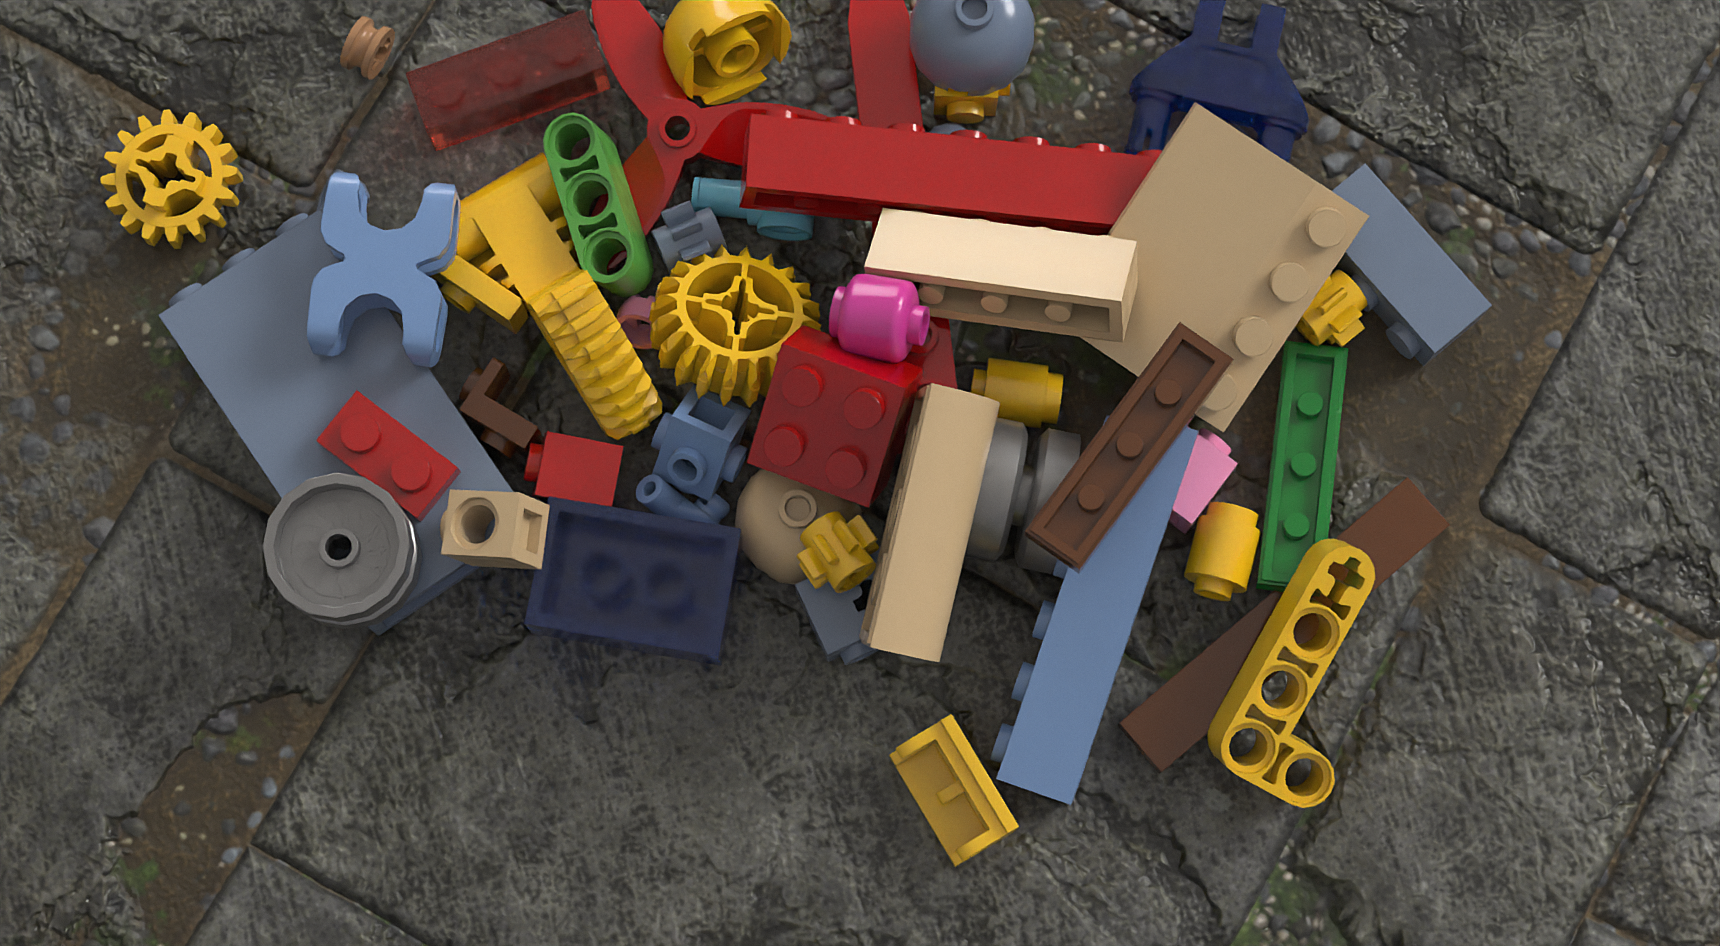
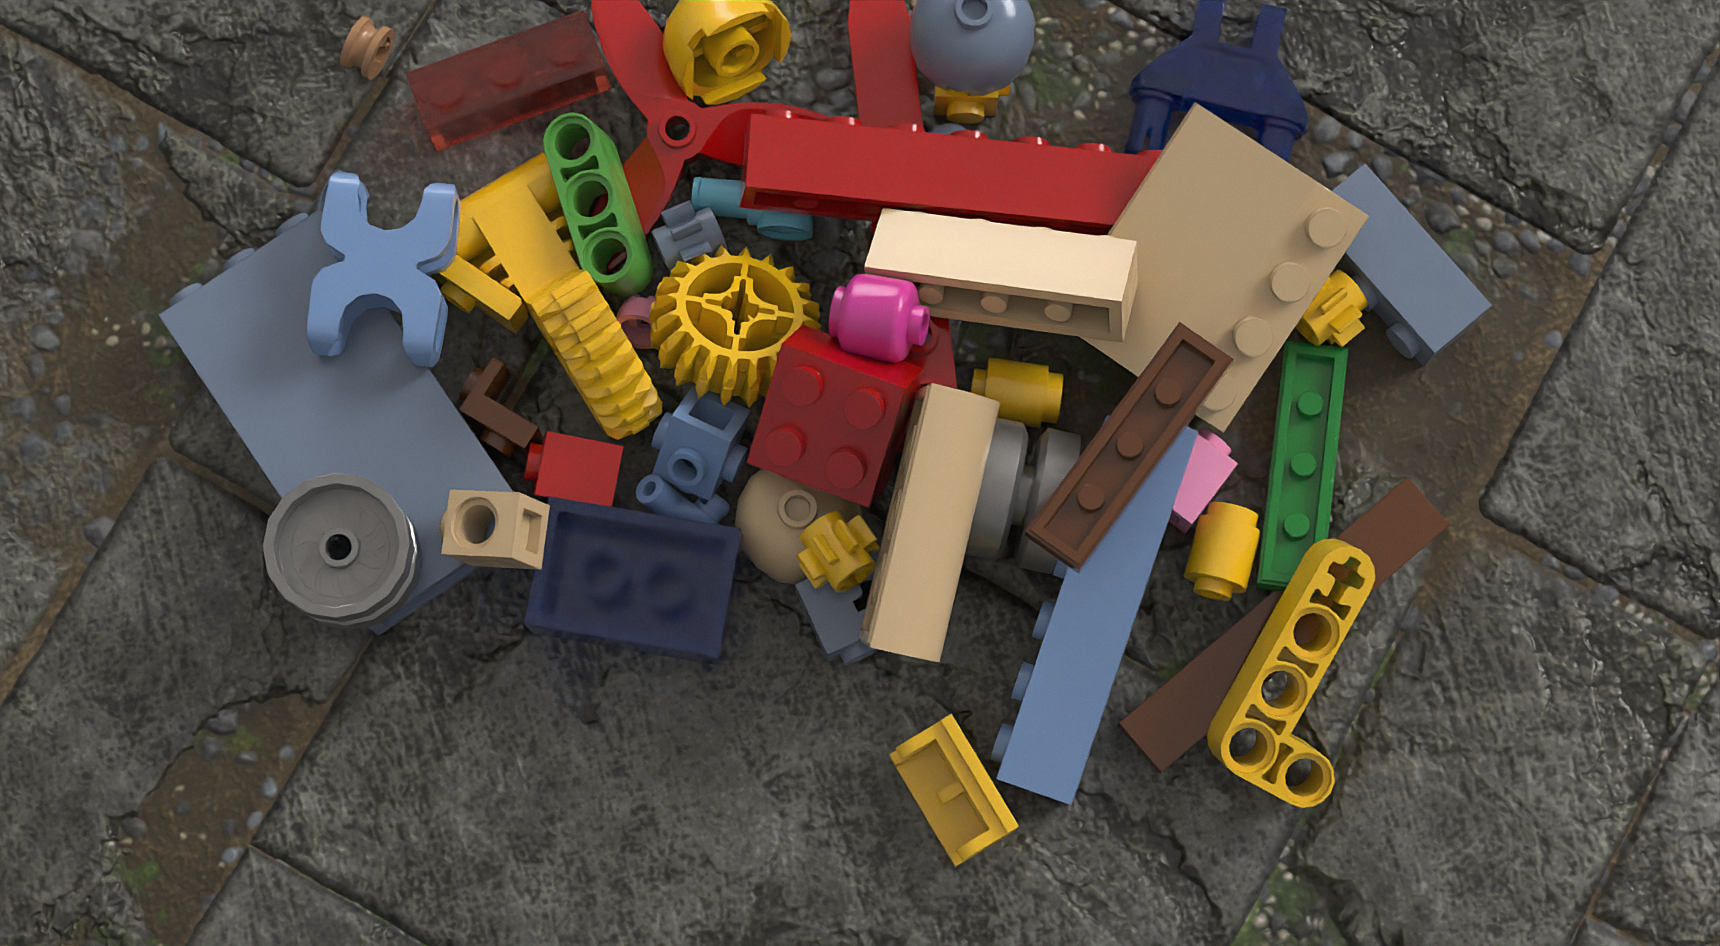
yellow gear [101,109,243,249] -> none
red plate [316,390,461,522] -> none

